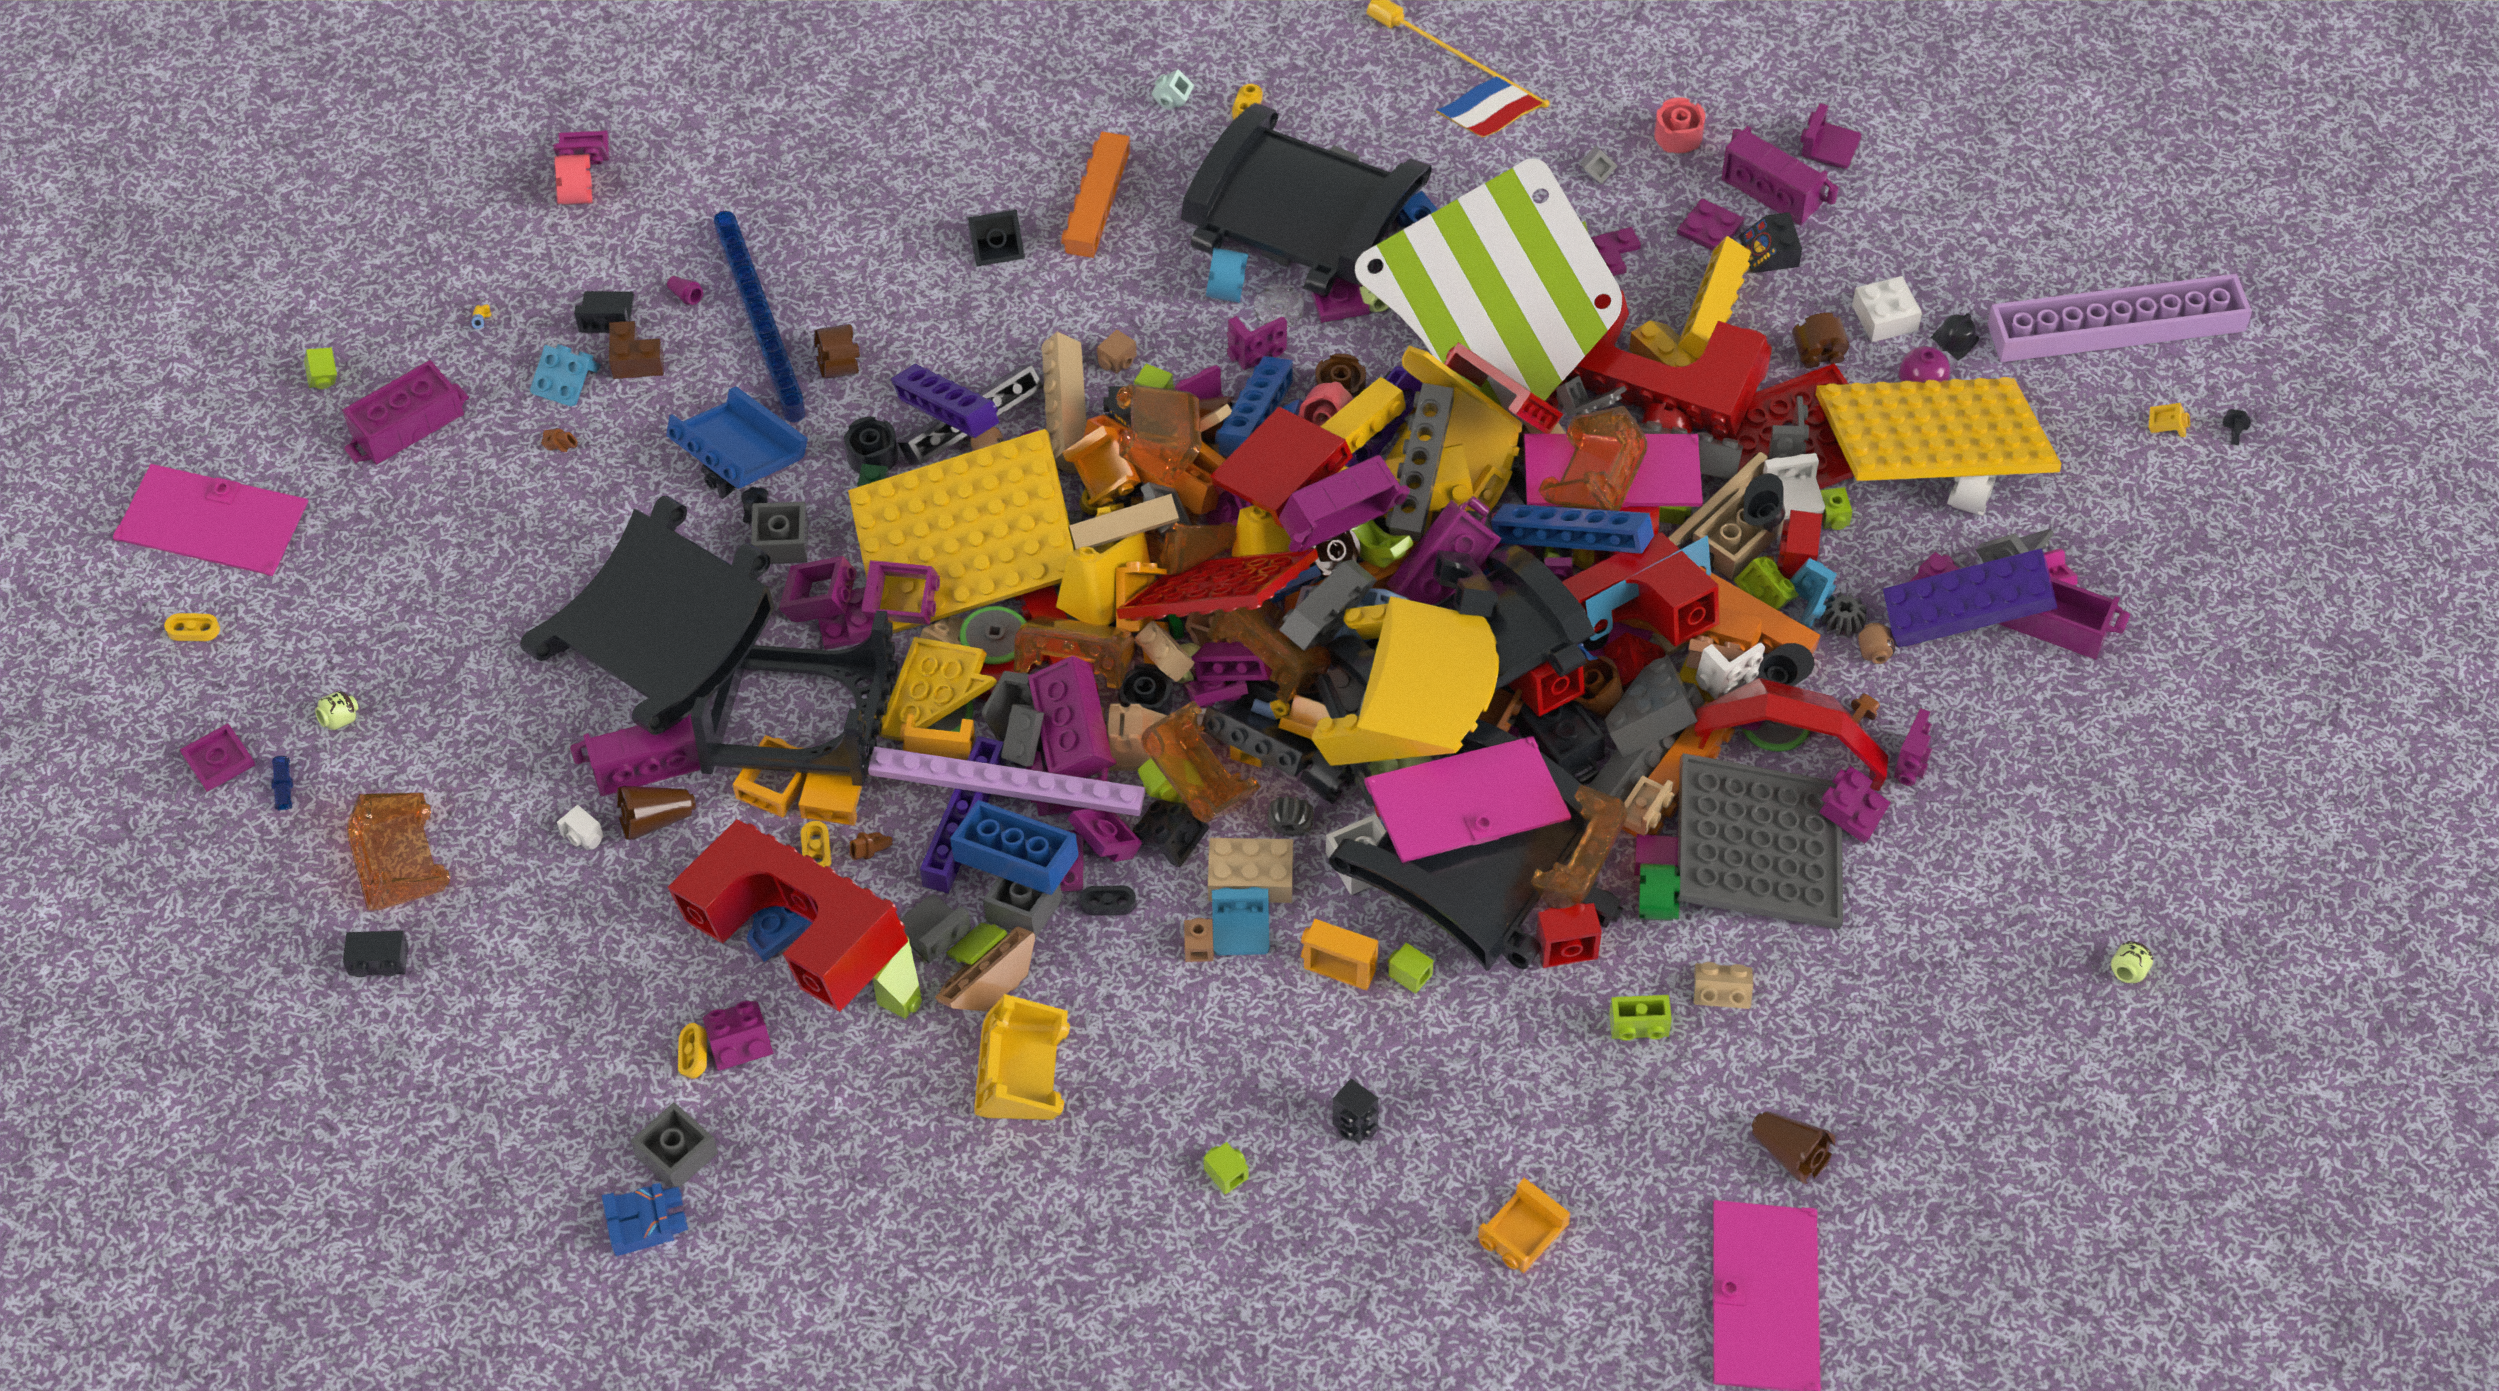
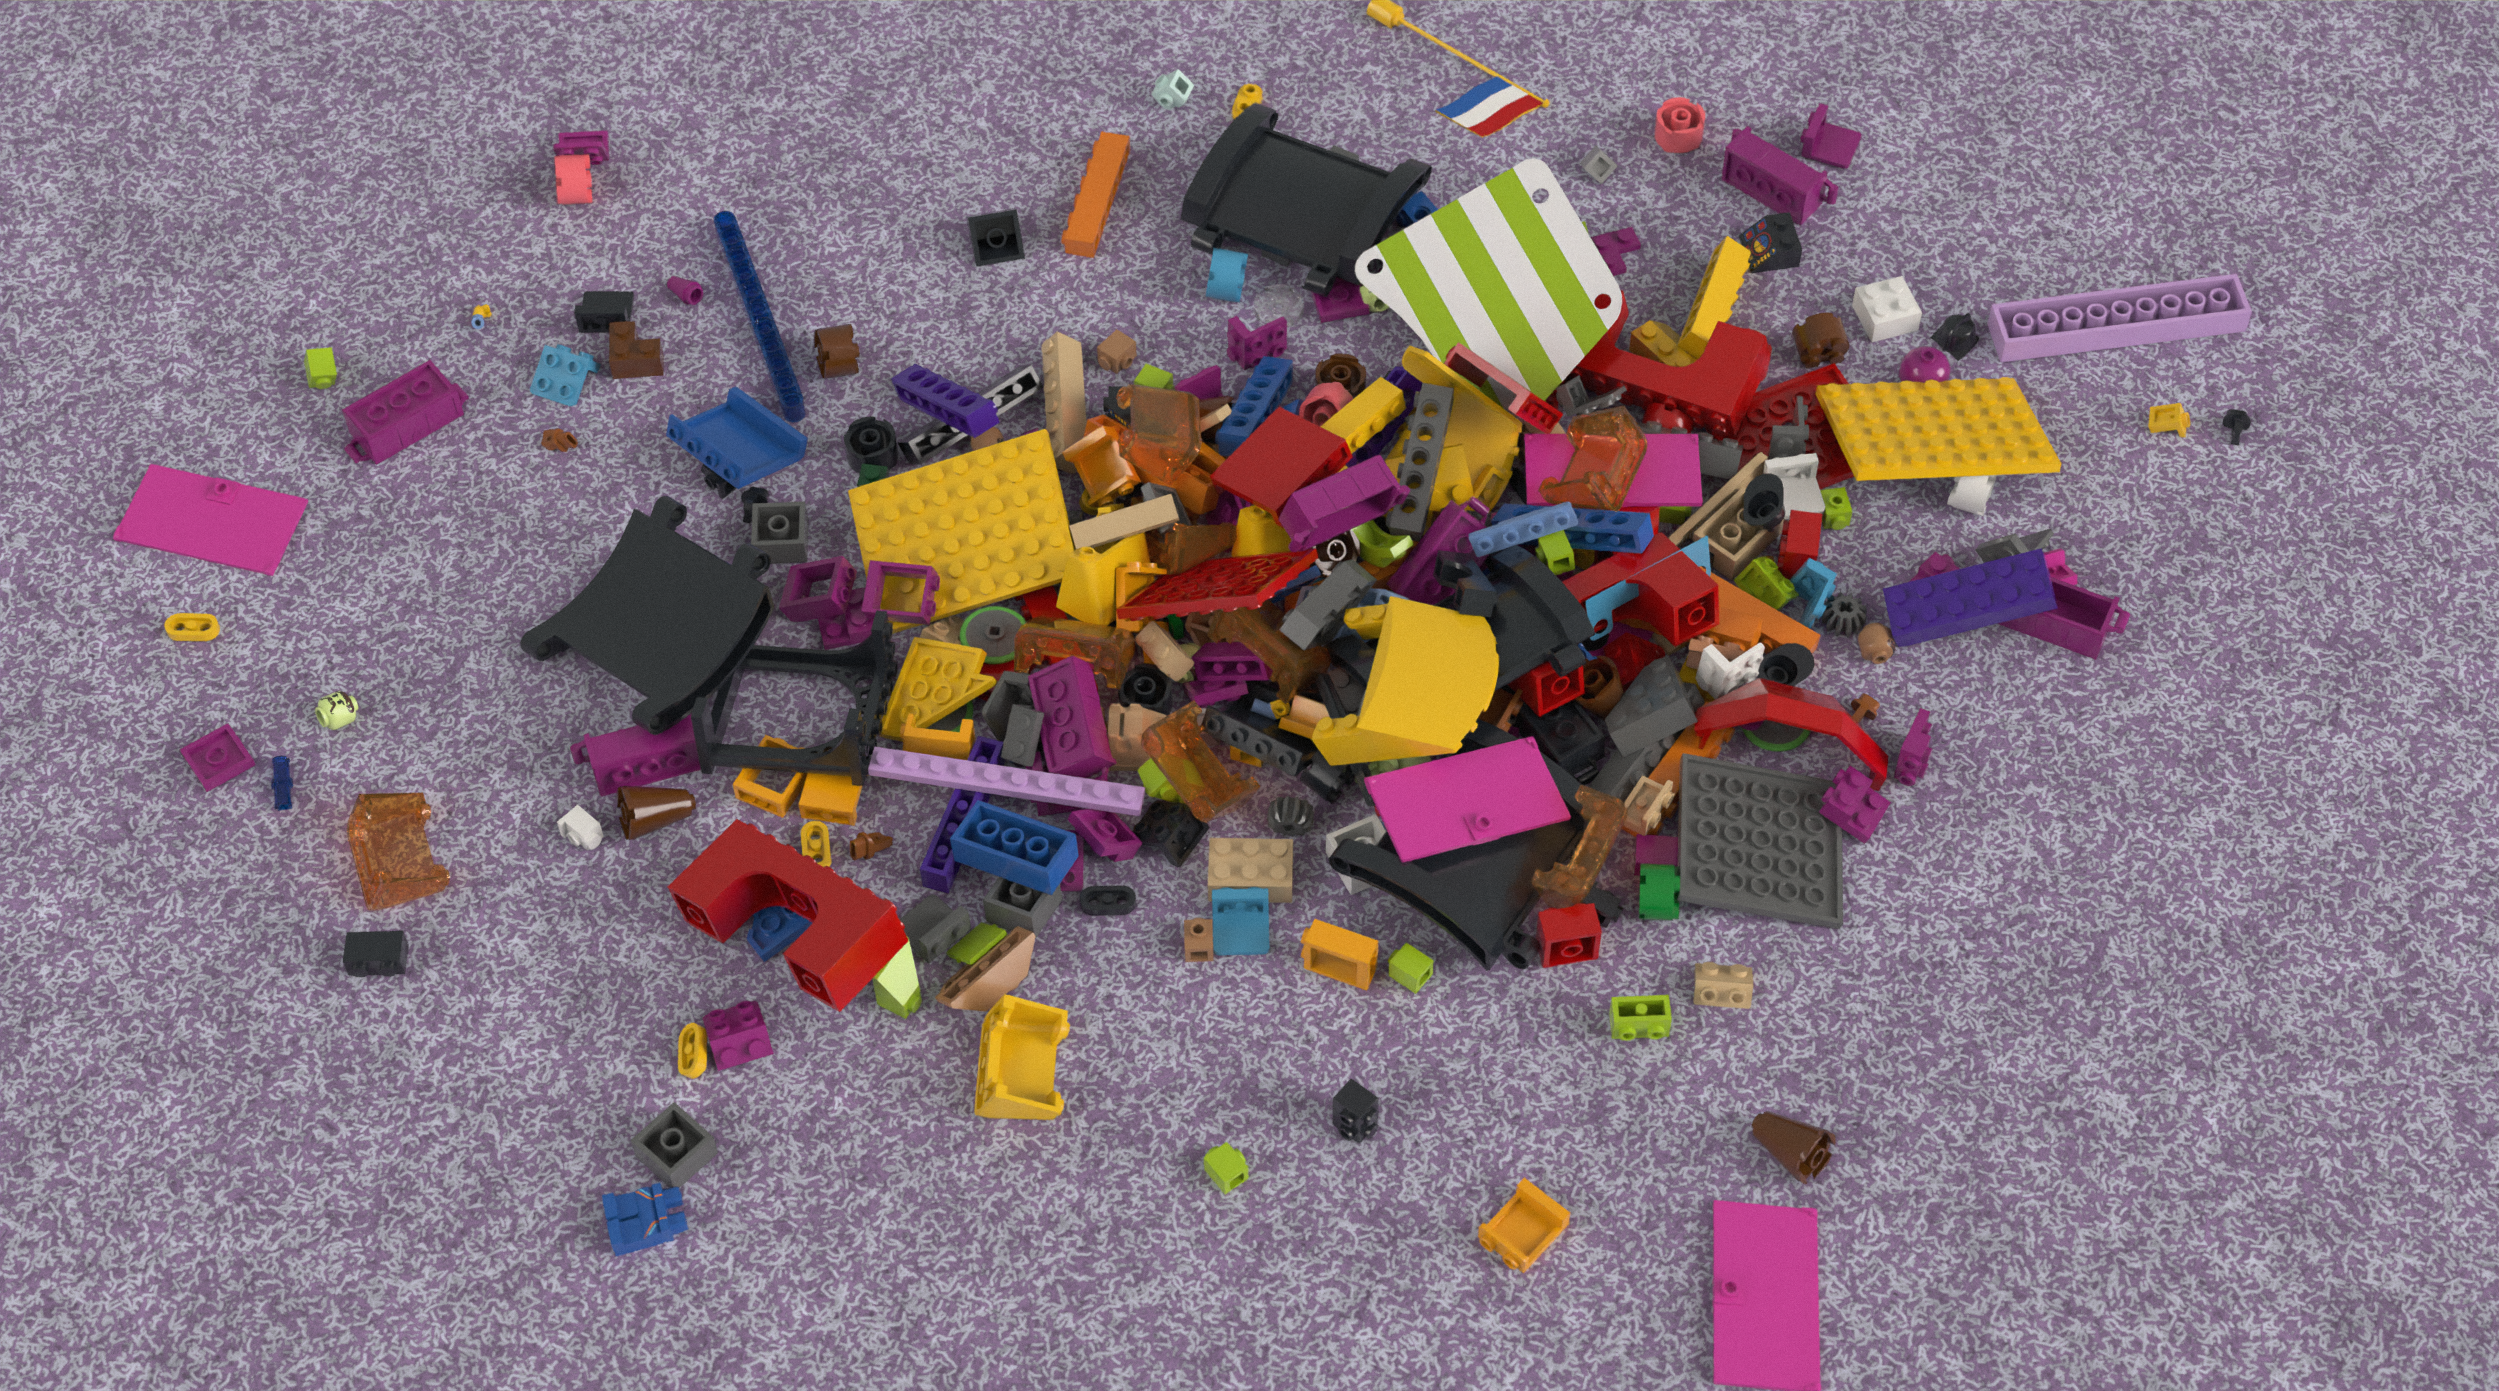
magenta plate [1677,198,1745,251] -> none
yellowish green head [2111,941,2154,983] -> none
none -> medium blue bracket [1469,501,1578,557]
none -> lime brick [1535,530,1575,575]

